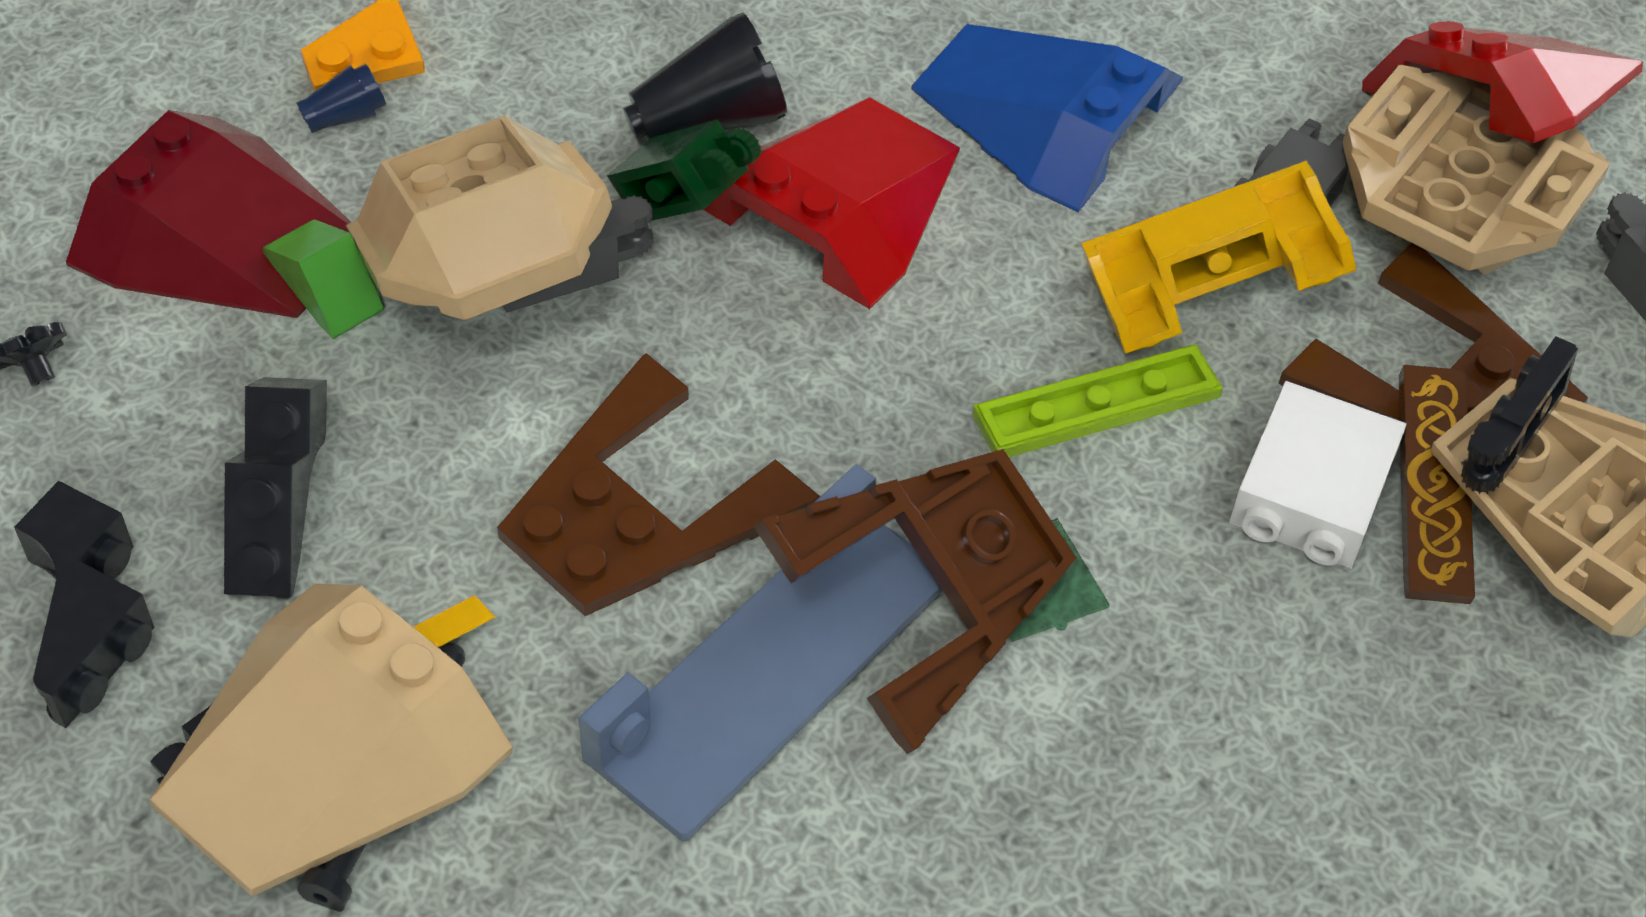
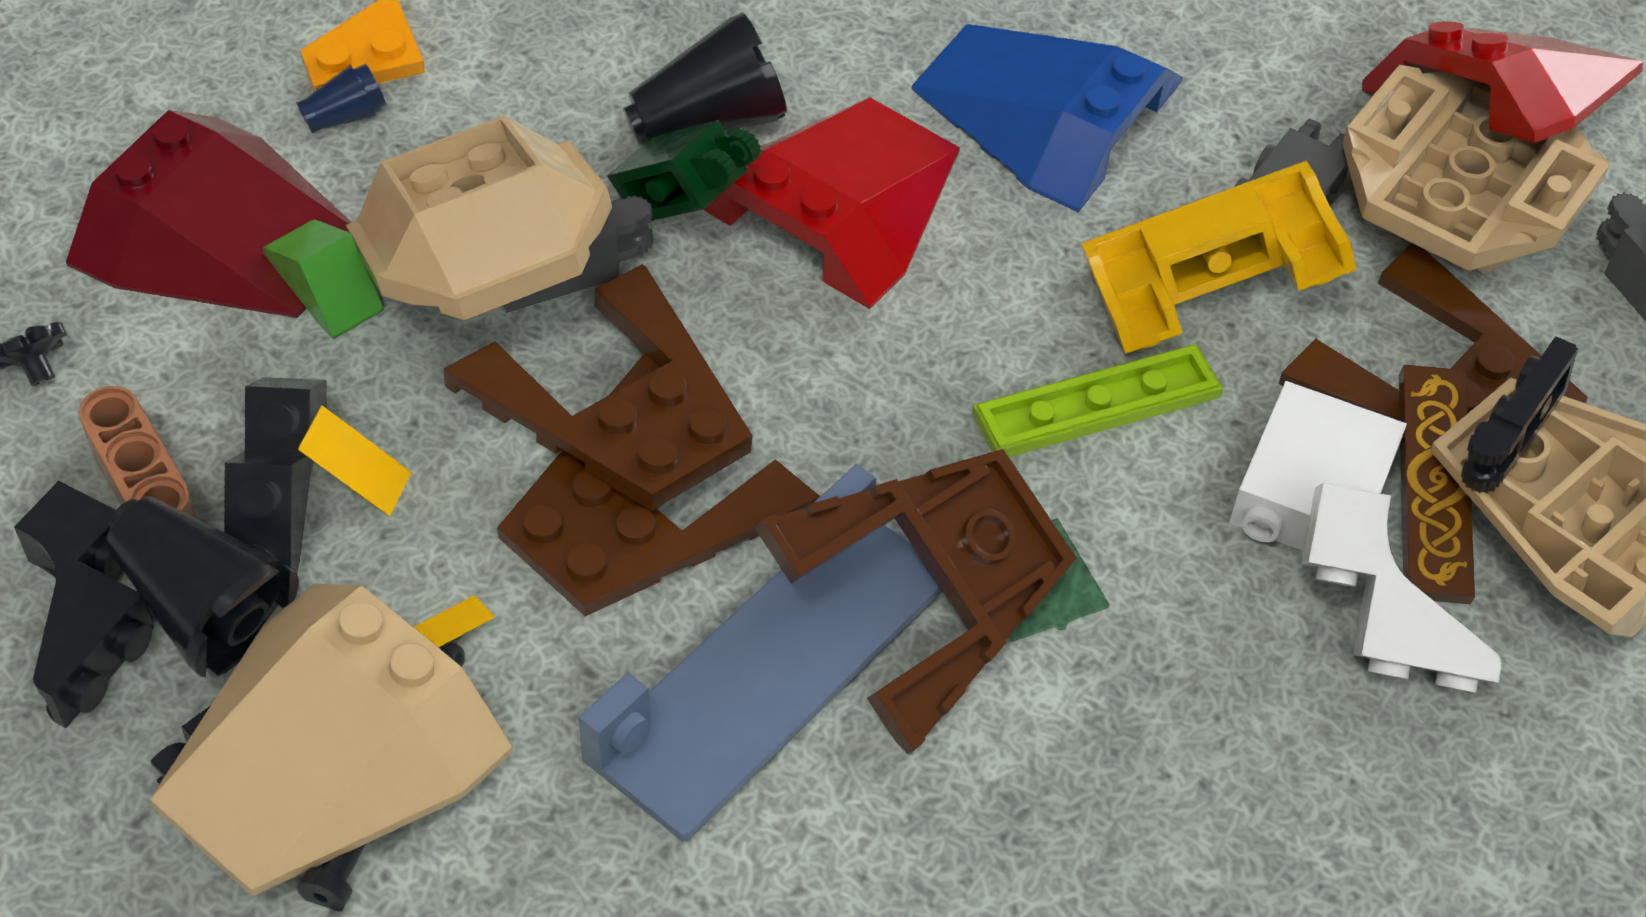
none -> nougat beam [78,386,197,518]
none -> black cone [106,496,299,677]
none -> yellow sticker [298,405,412,516]
none -> reddish brown wing [444,264,753,511]
none -> white arch [1301,482,1501,693]

